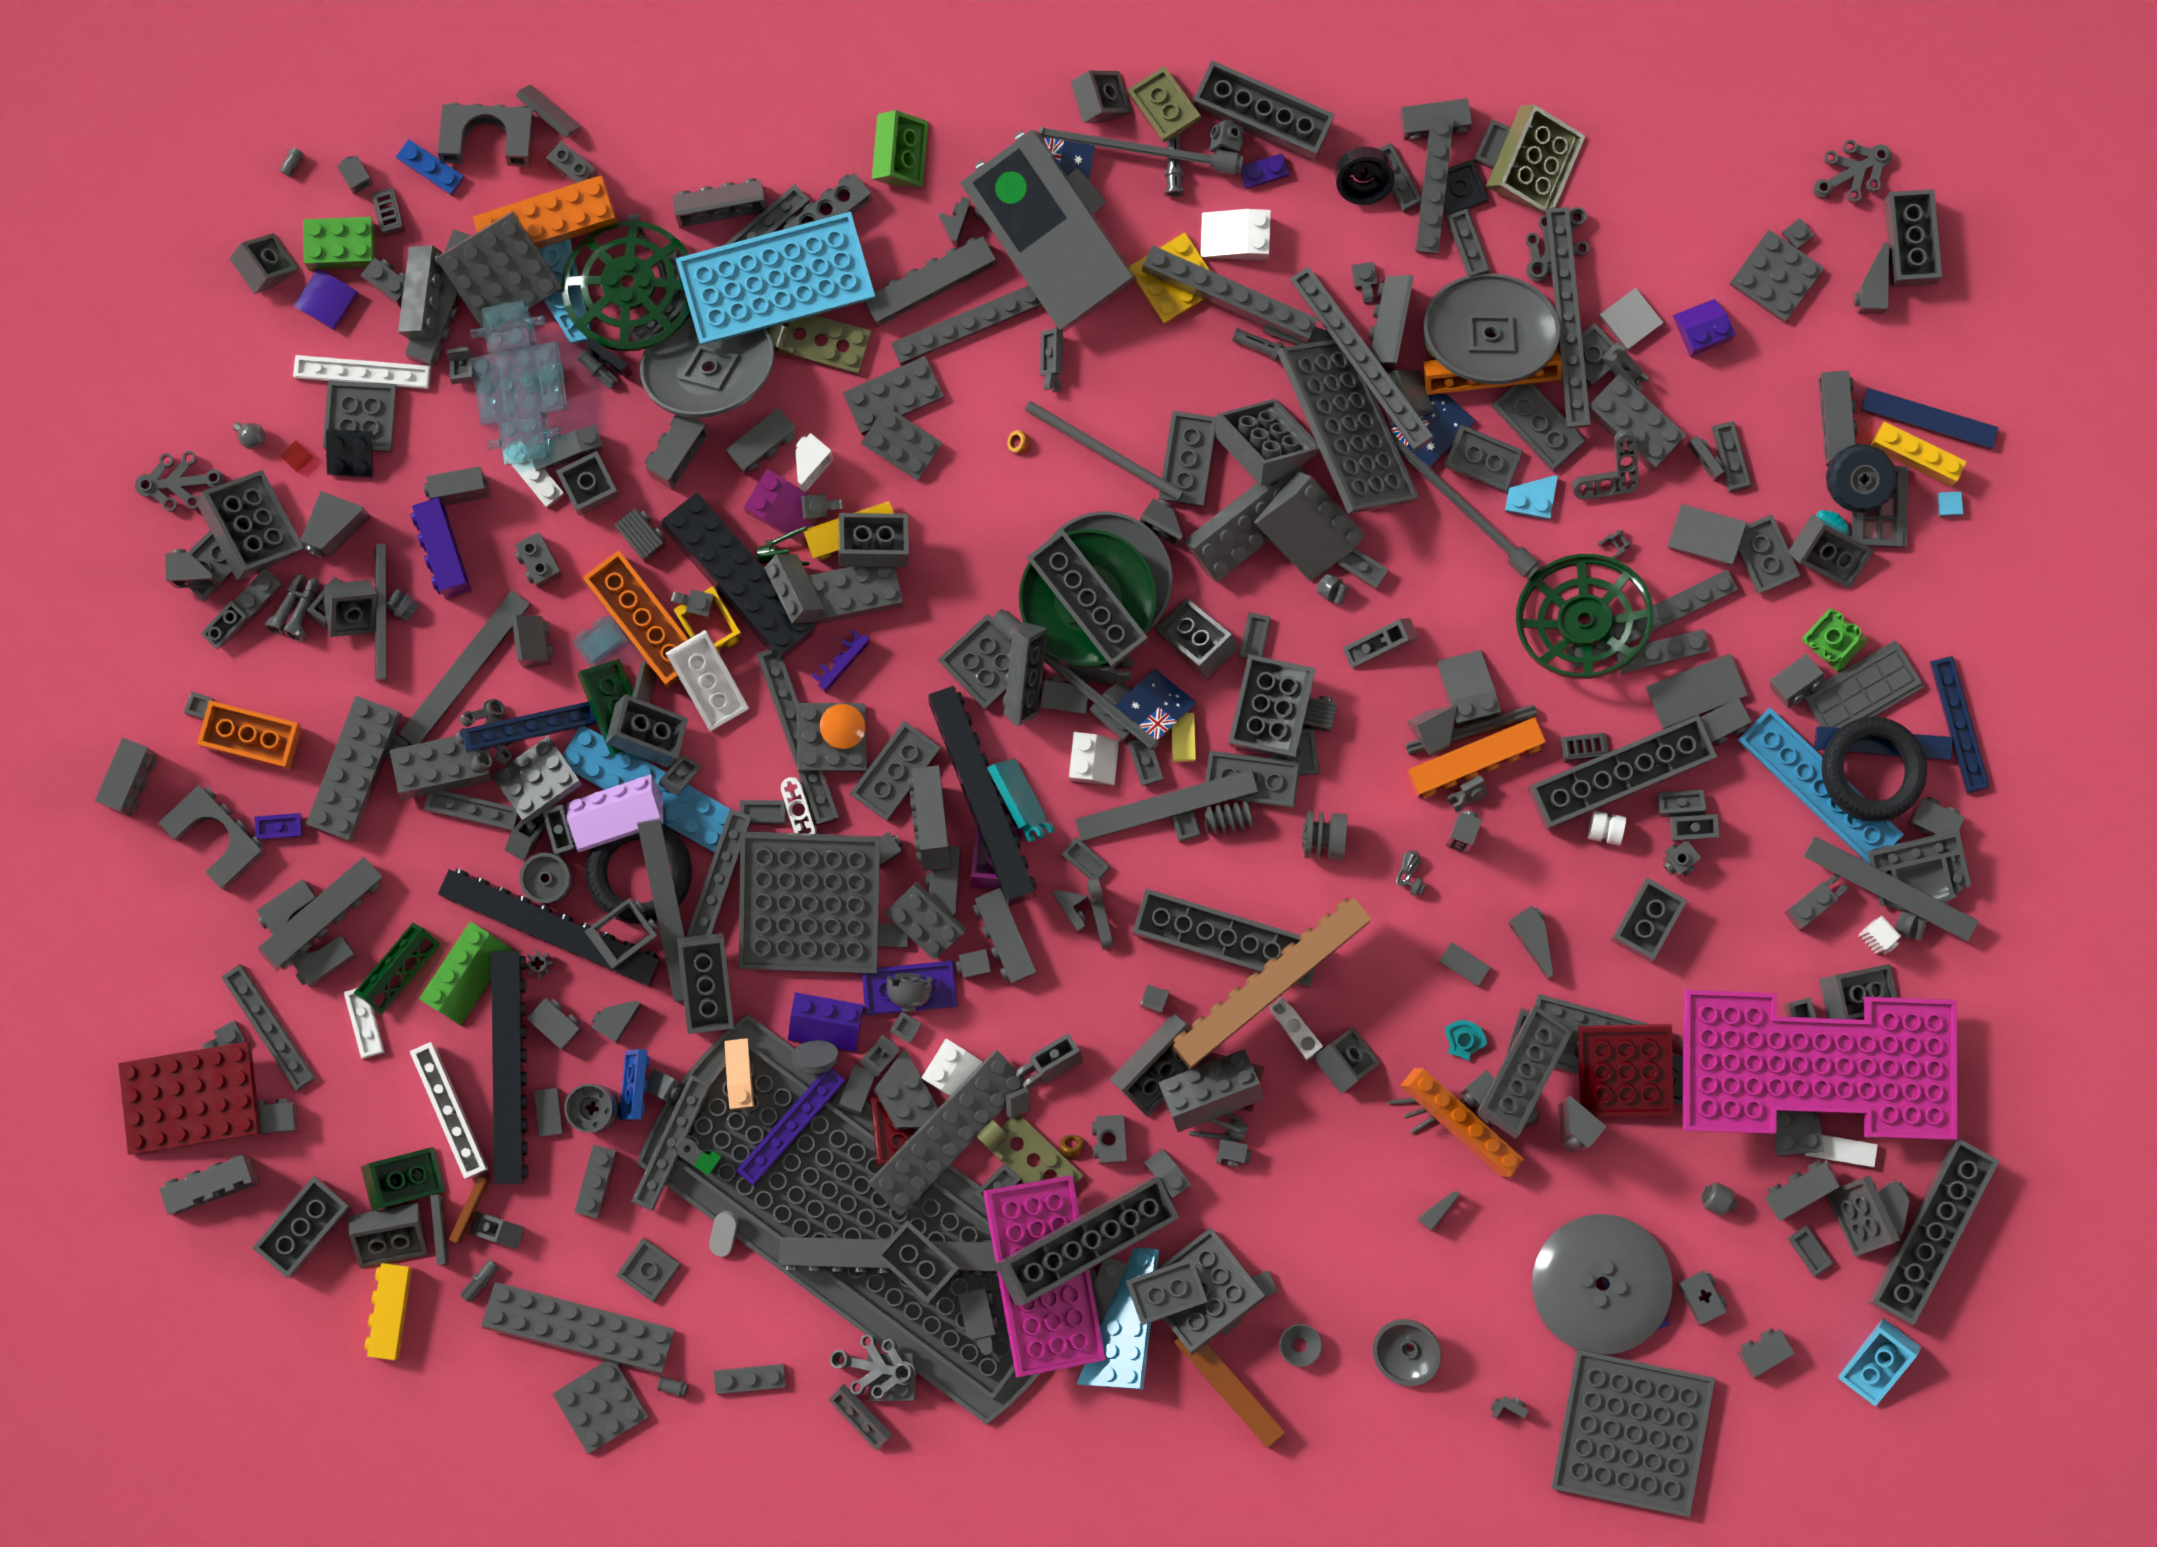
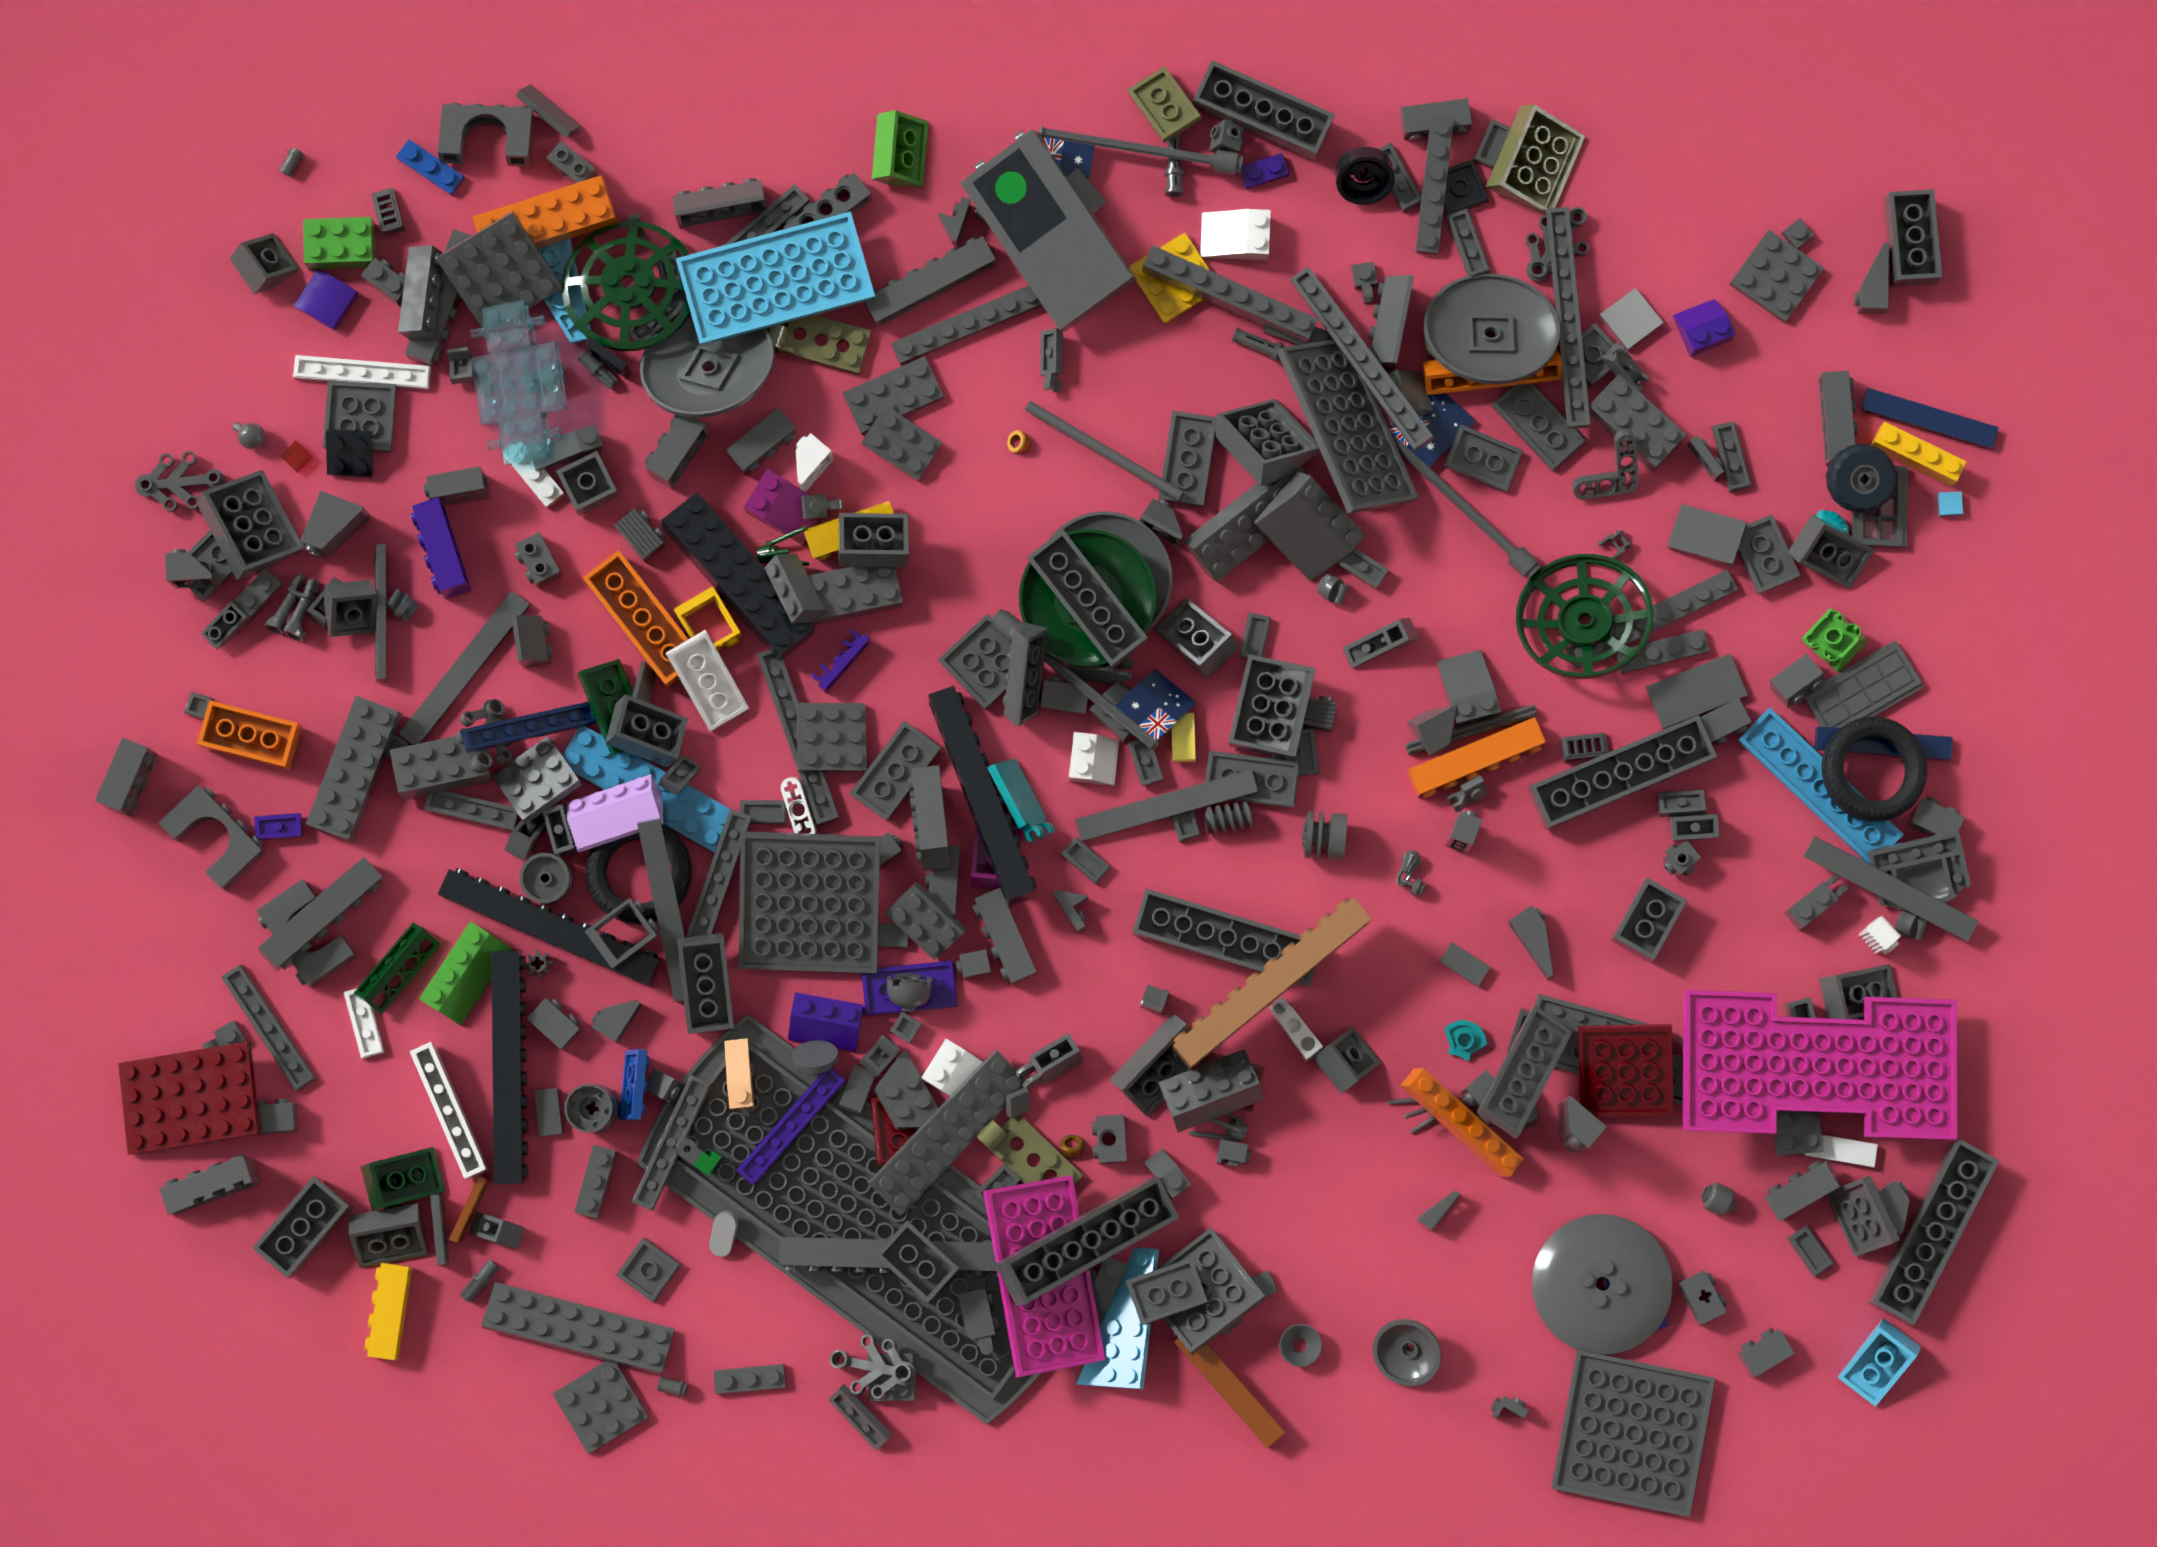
dark grey brick [337,155,373,194] -> none
clear light blue brick [572,615,627,667] -> none
dark grey plate [671,589,714,617] -> none
orange dish [820,704,865,749] -> none
dark grey slope [1071,70,1132,123] -> none
dark grey beam [1087,878,1114,950] -> none
medium azure wing [1505,475,1558,520] -> none
white wheel [1588,810,1626,846] -> none
dark grey plant [1813,140,1892,203] -> none
dark blue tile [1929,656,1990,794] -> none

